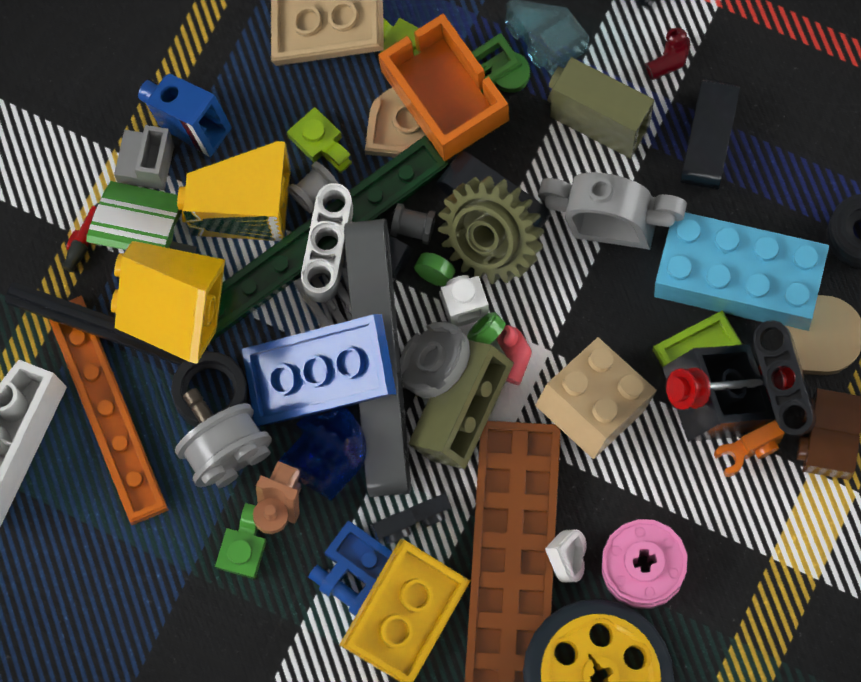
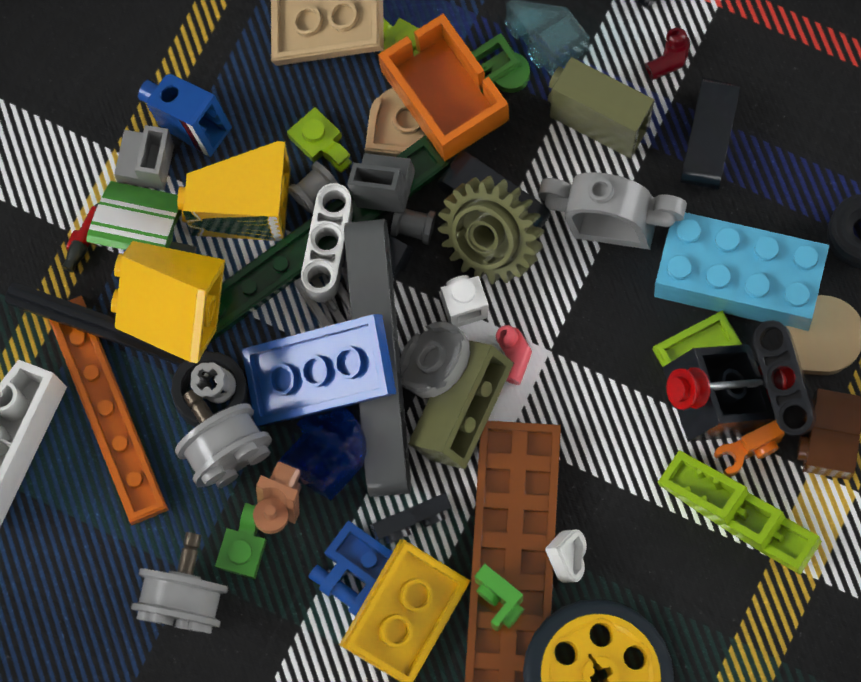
bright green tile [414,252,455,287] -> none
bright green tile [467,312,506,344] -> none
tan brick [535,337,657,460] -> none
bright pink wheel [602,519,687,609] -> none
none -> light grey wheel [131,532,228,634]
none -> light grey bush [190,362,236,404]
none -> dark grey piece [347,153,415,213]
none -> bright green bracket [474,564,524,632]
none -> lime slope [658,450,822,575]

